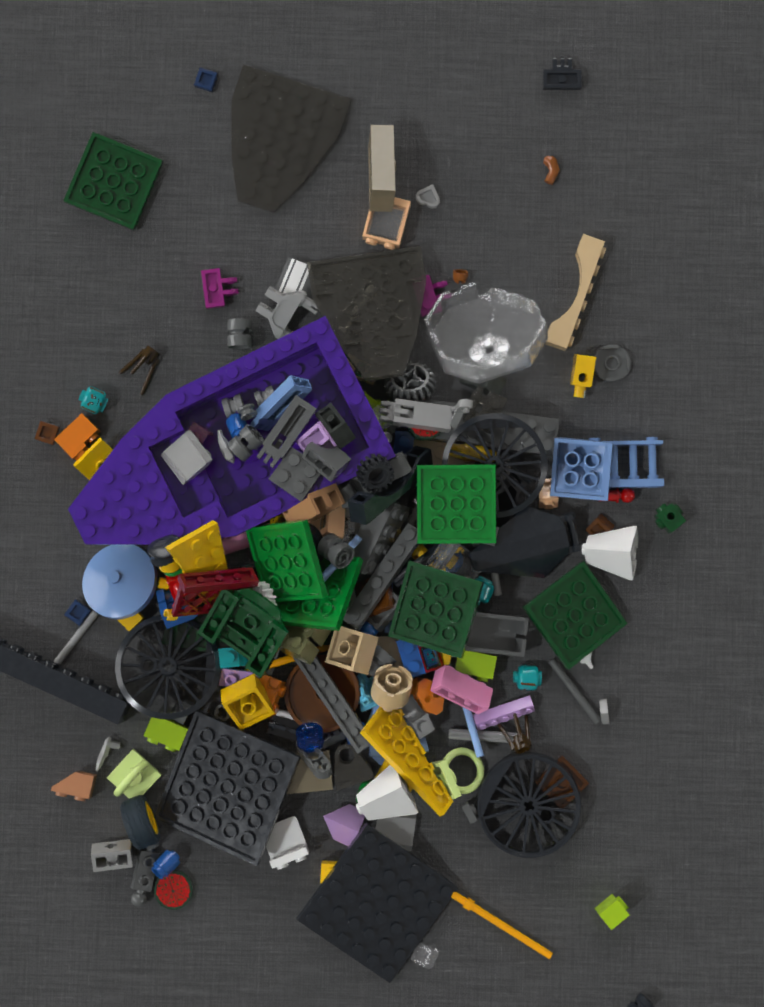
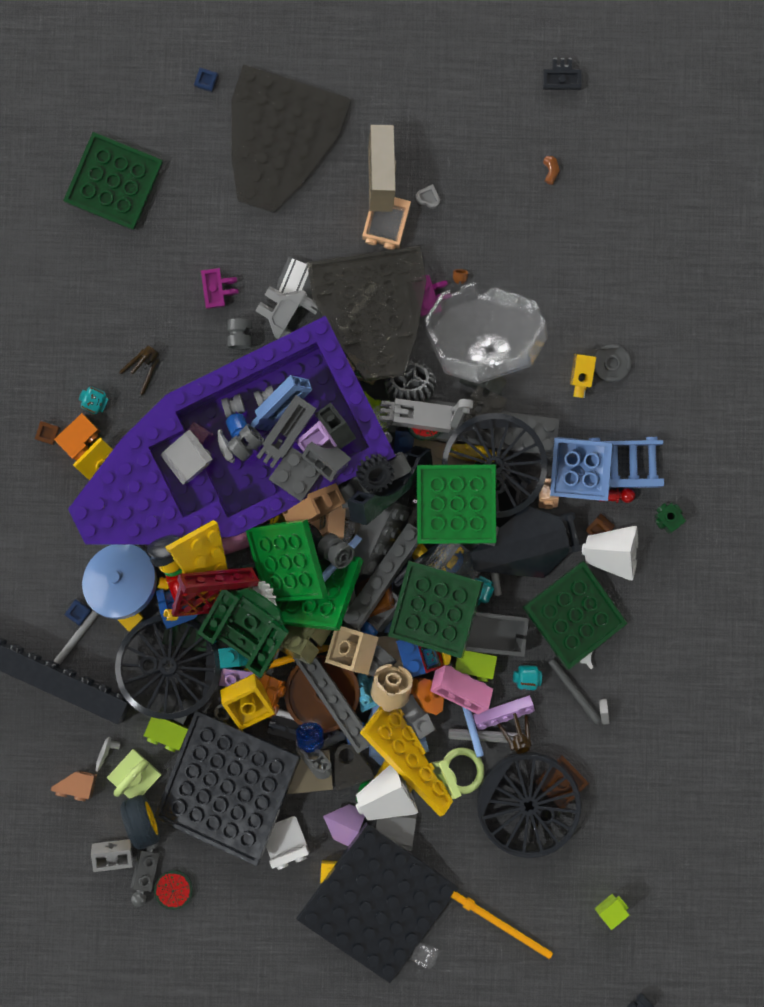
blue brick [151,850,180,879] -> none
dark grey bush [238,404,258,421] -> none
dark grey plate [461,801,478,824] -> none
tan arch [544,234,606,351] -> none

